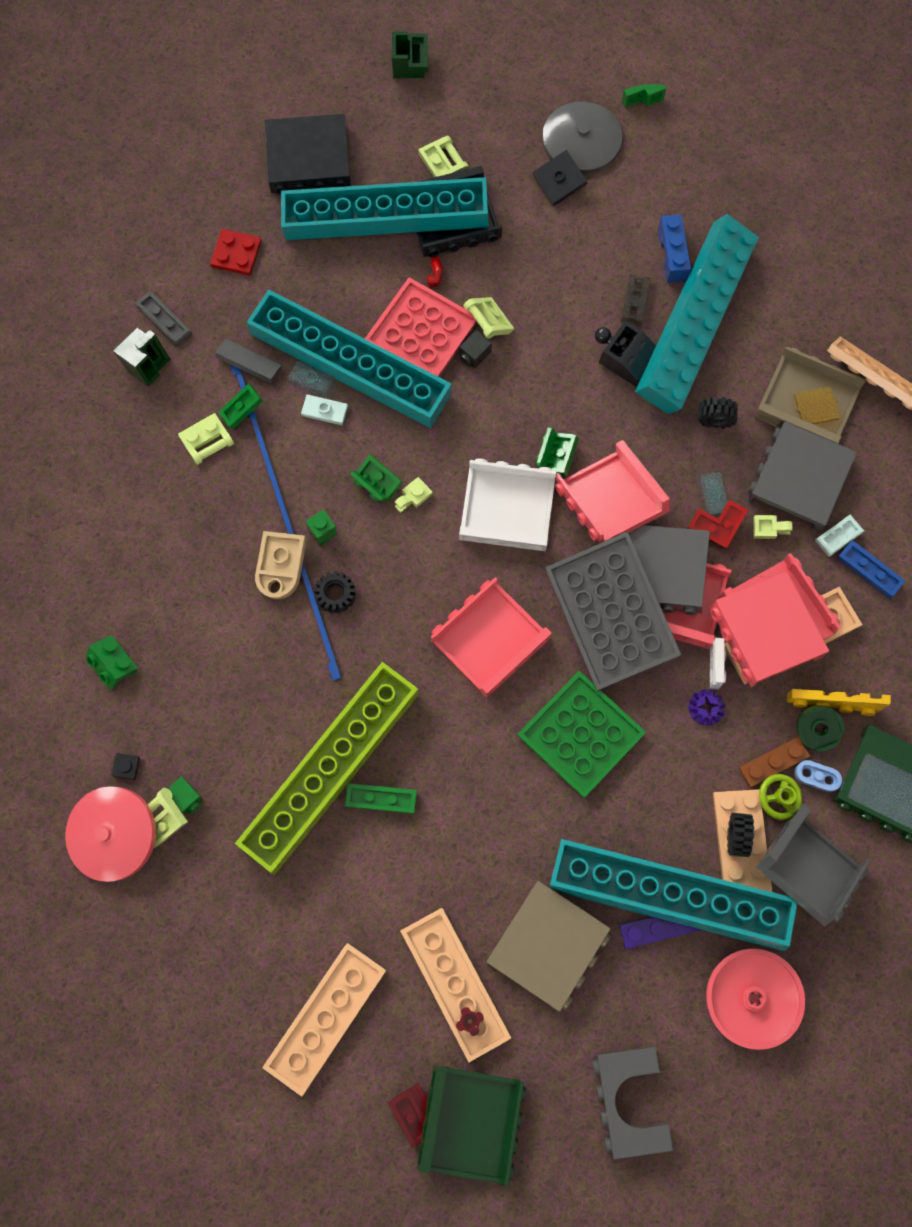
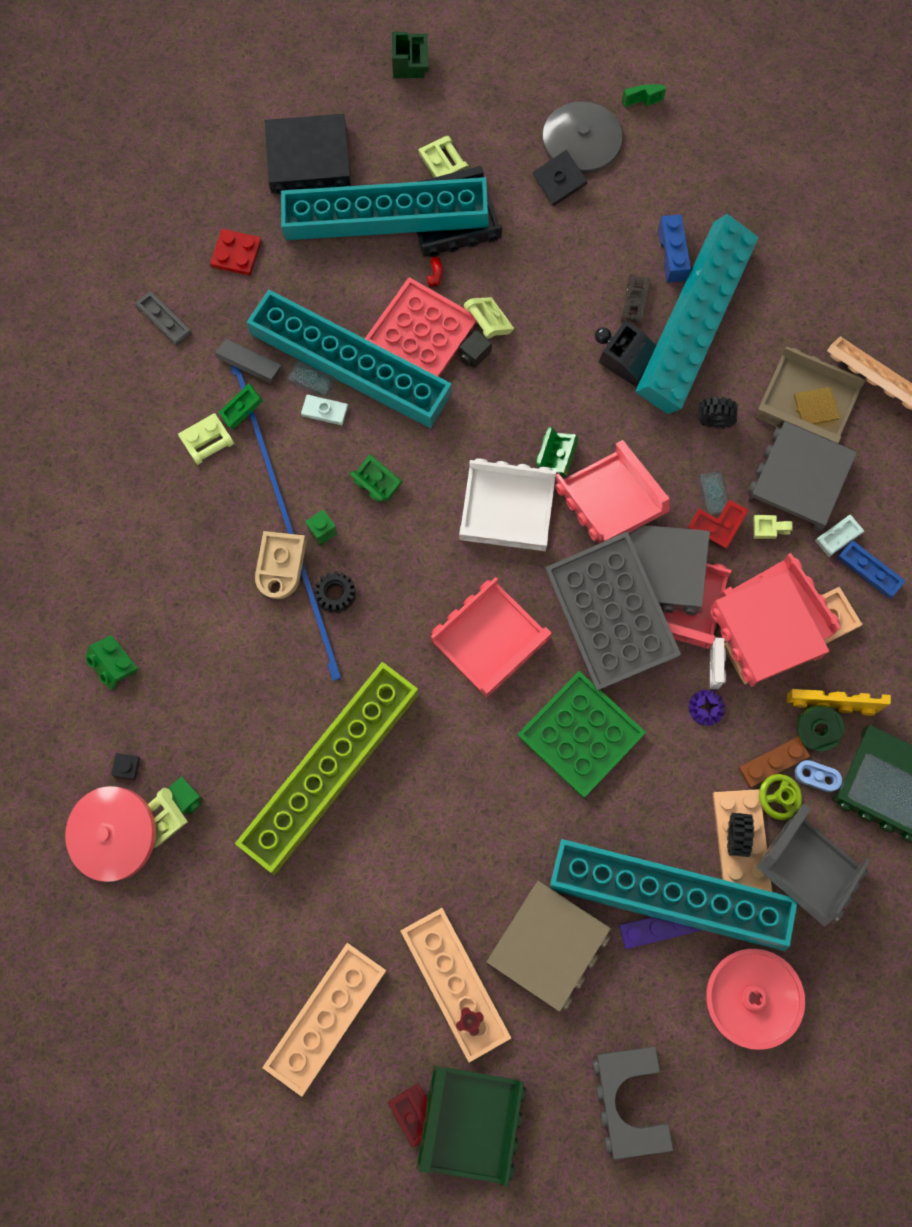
dark green plate [114,328,171,386] -> none
green plate [345,783,417,814] -> none
yellowish green plate [395,477,433,513] -> none

